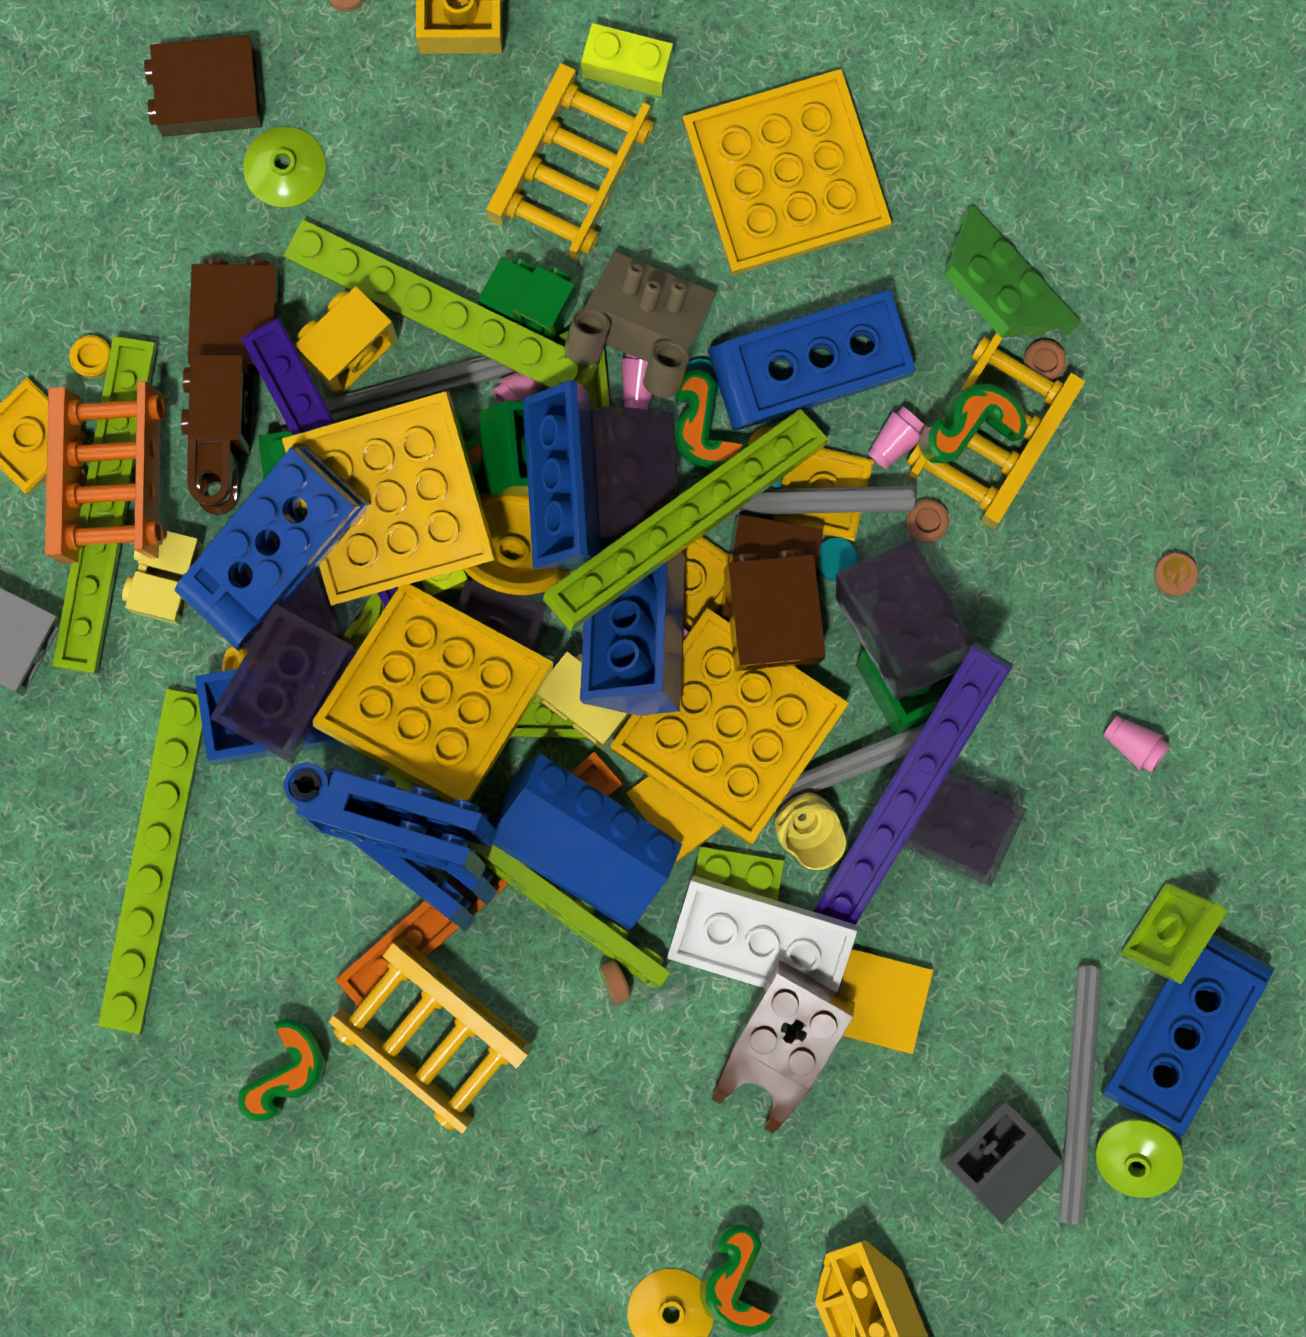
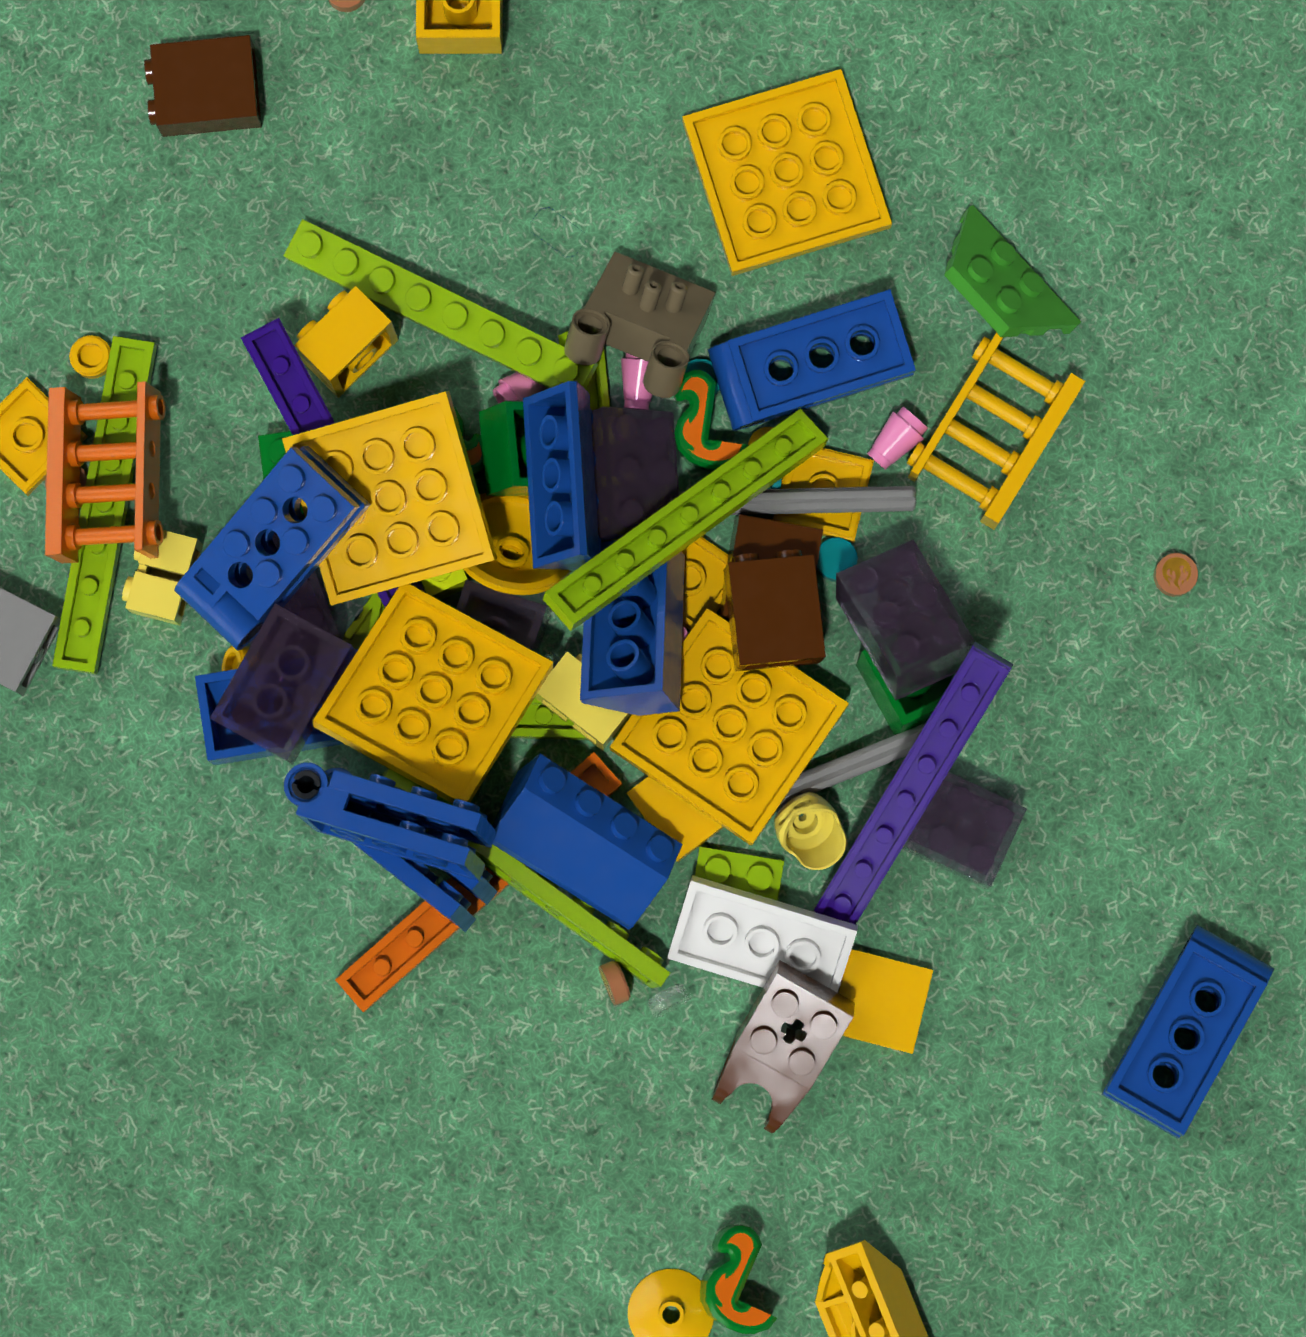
lime plate [98,689,203,1034] -> none
reddish brown brick [181,354,253,516] -> none
reddish brown brick [188,258,281,373] -> none
green animal [238,1019,327,1121] -> none
lime dish [243,126,326,208] -> none
light grey axle [278,356,515,432] -> none
yellow fence [328,936,534,1134] -> none
green brick [478,256,577,343] -> none
yellow fence [486,63,655,263] -> none
neon yellow brick [581,23,673,97] -> none
nougat tile [906,500,949,543] -> none
green animal [919,384,1027,464] -> none
dark grey slope [939,1100,1062,1224] -> none
nougat tile [1023,340,1066,382] -> none
light grey axle [1059,965,1102,1225] -> none
lime dish [1096,1118,1184,1198] -> none
bright pink cone [1103,715,1170,773] -> none
lime tile [1121,882,1228,984] -> none

